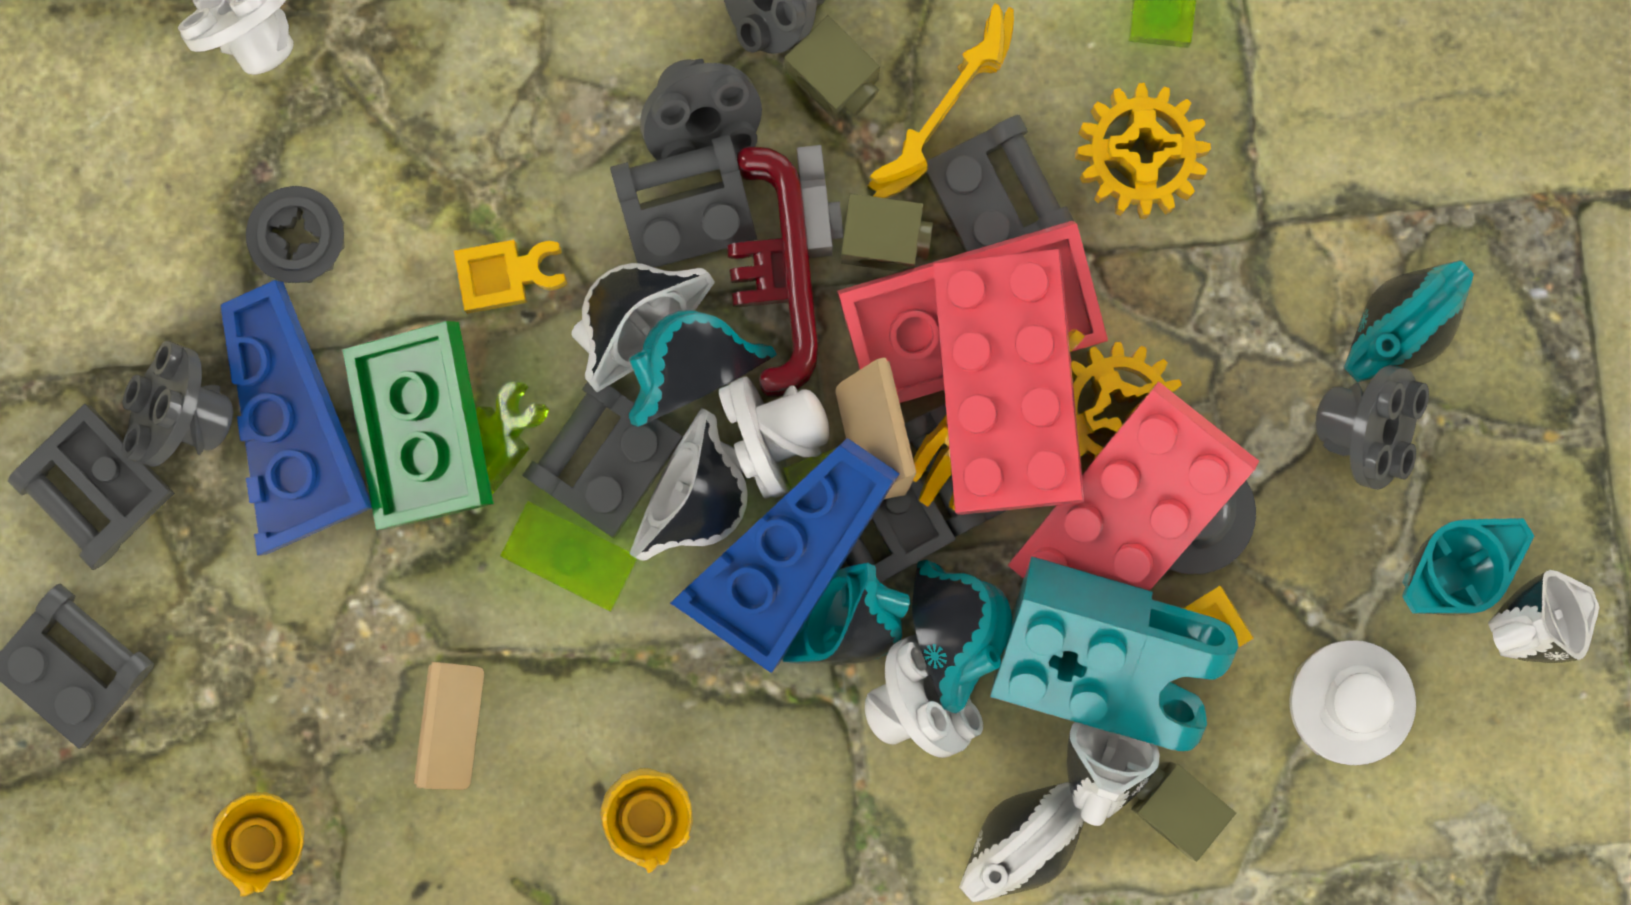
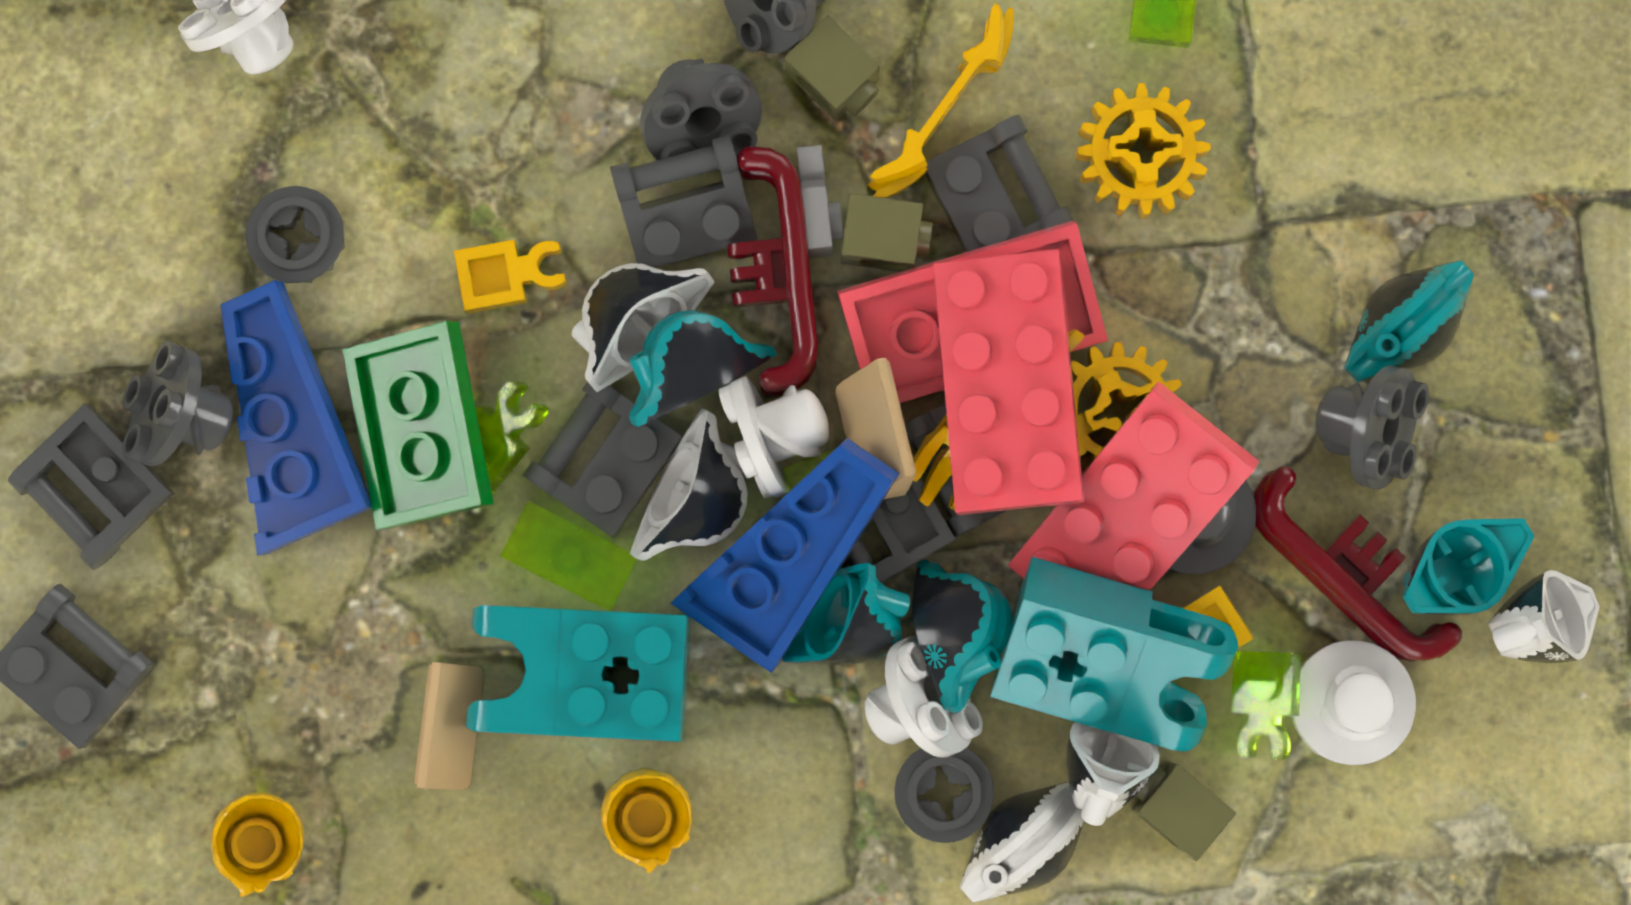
none -> teal brick [466,605,690,742]
none -> dark grey gear [895,748,994,843]
none -> clear neon green plate [1231,651,1301,759]
none -> dark red piece [1253,466,1462,662]

